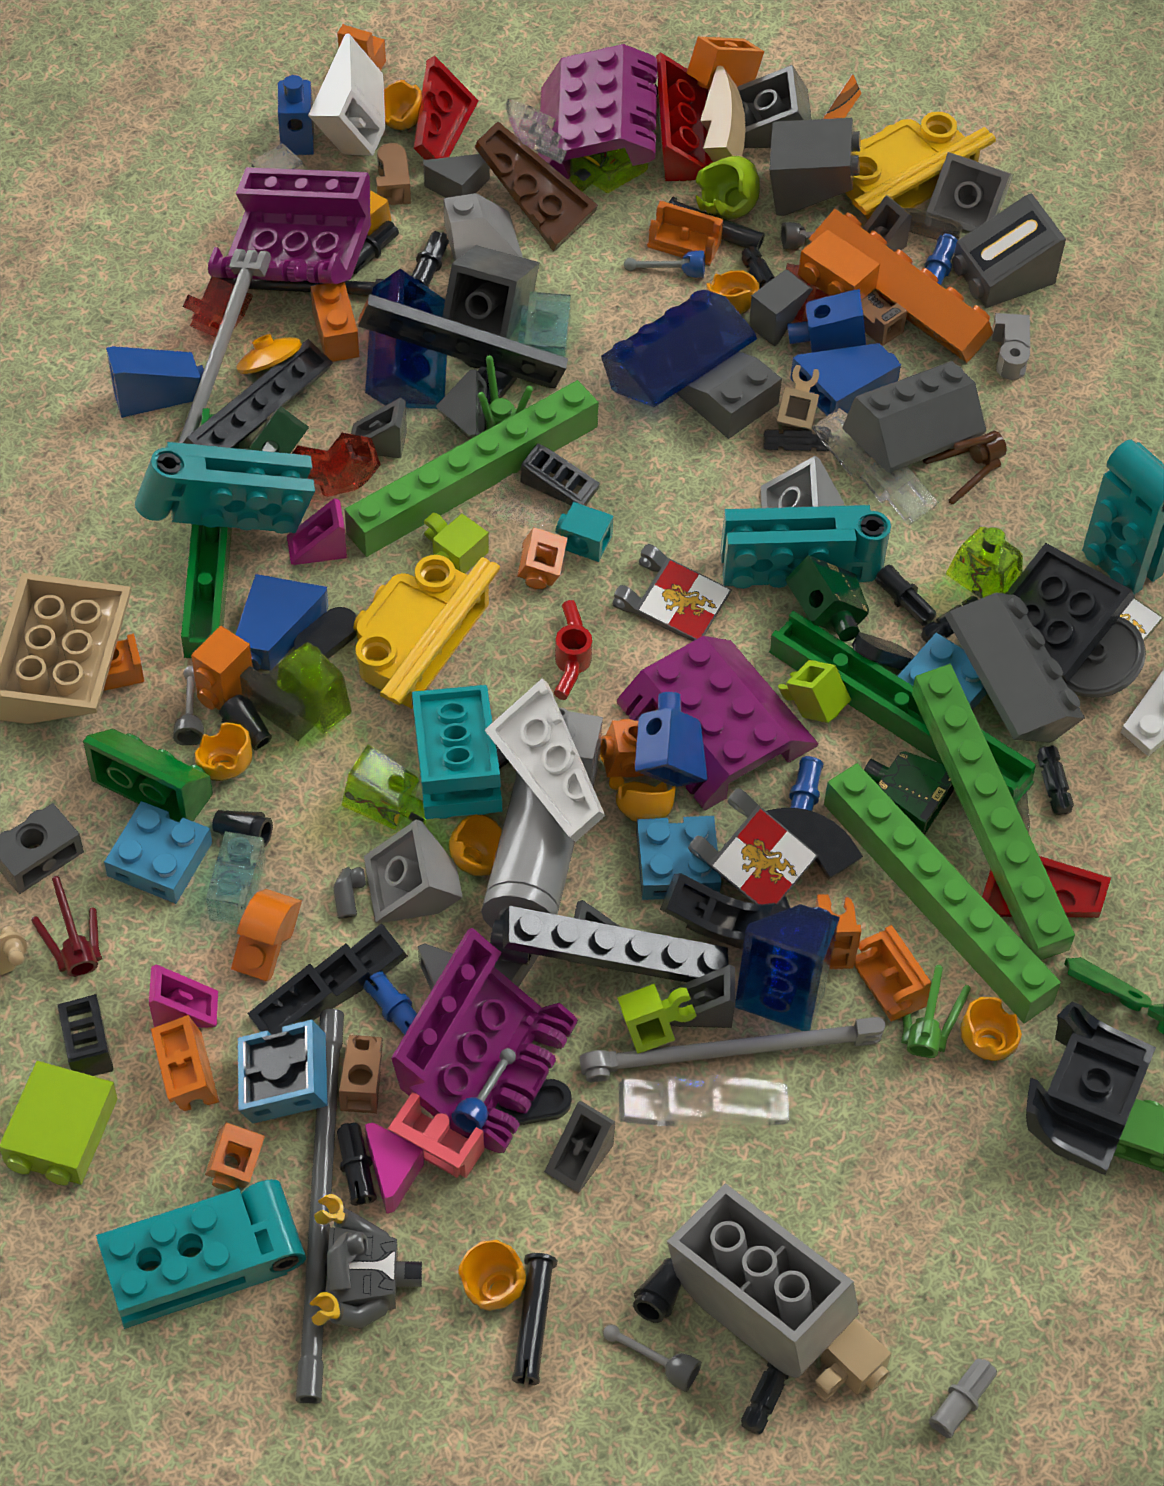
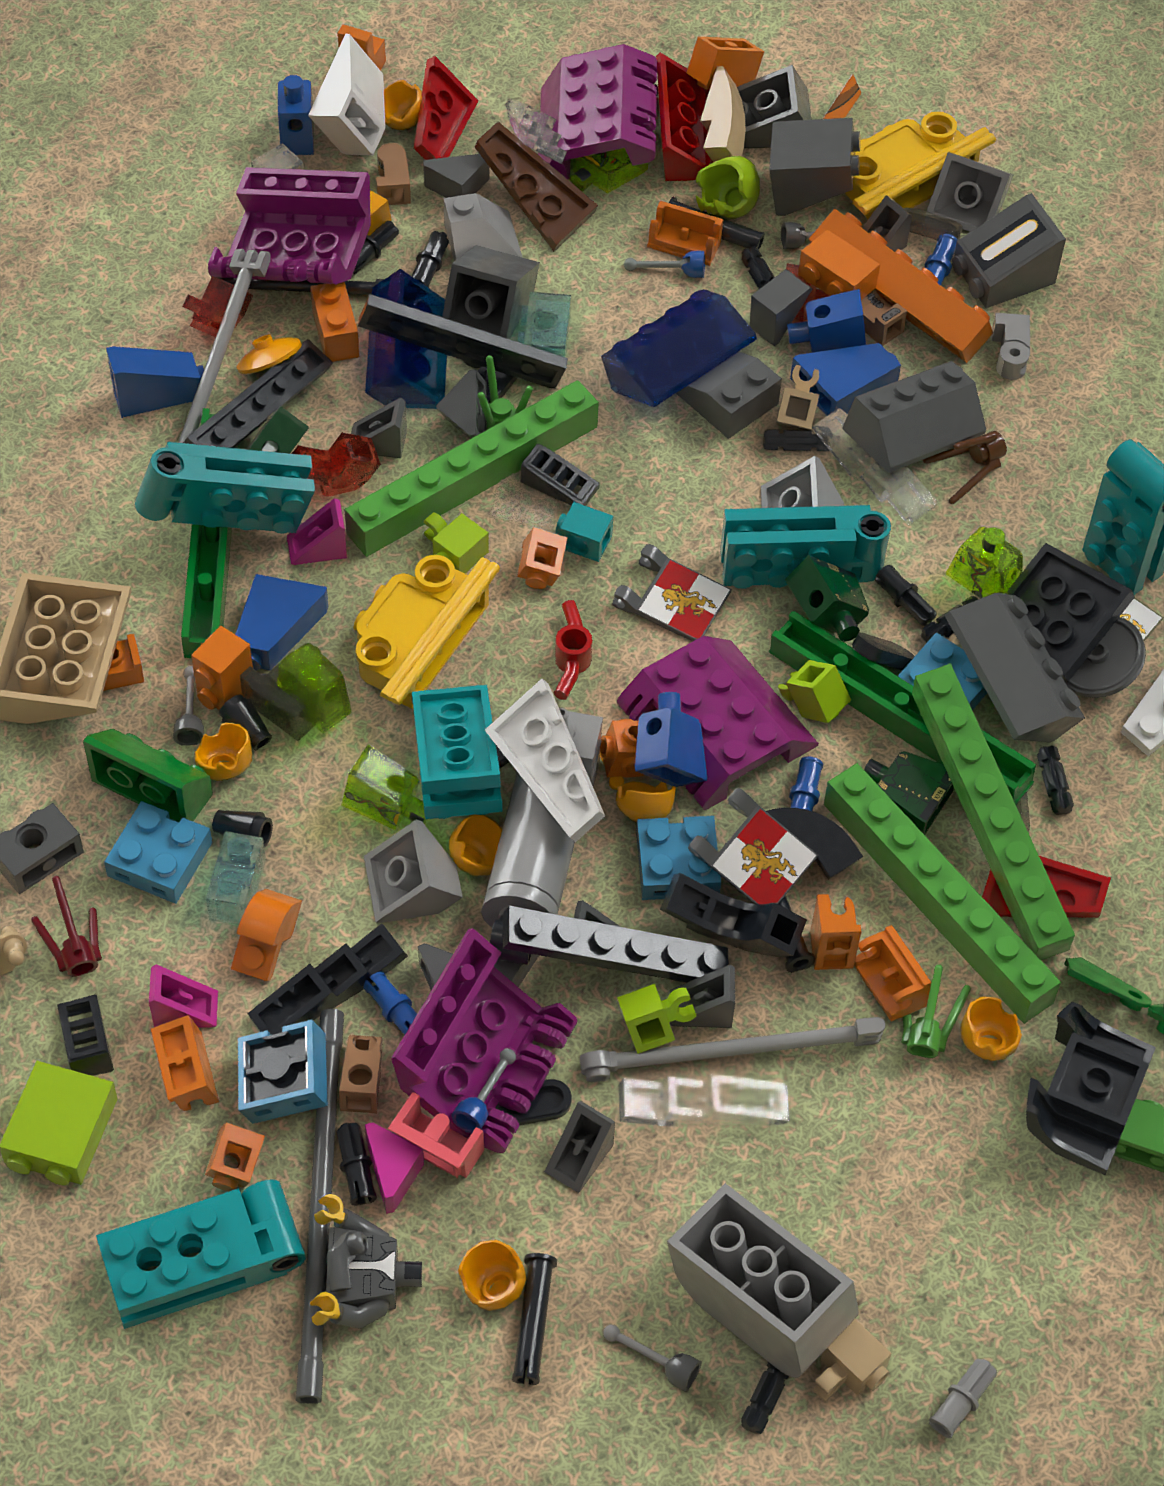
black tile [294,607,357,666] -> none
dark grey arm [333,867,366,919] -> none
black cone [633,1258,681,1323] -> none
light orange hair [706,270,760,316] -> none
clear blue slope [735,904,840,1031] -> none

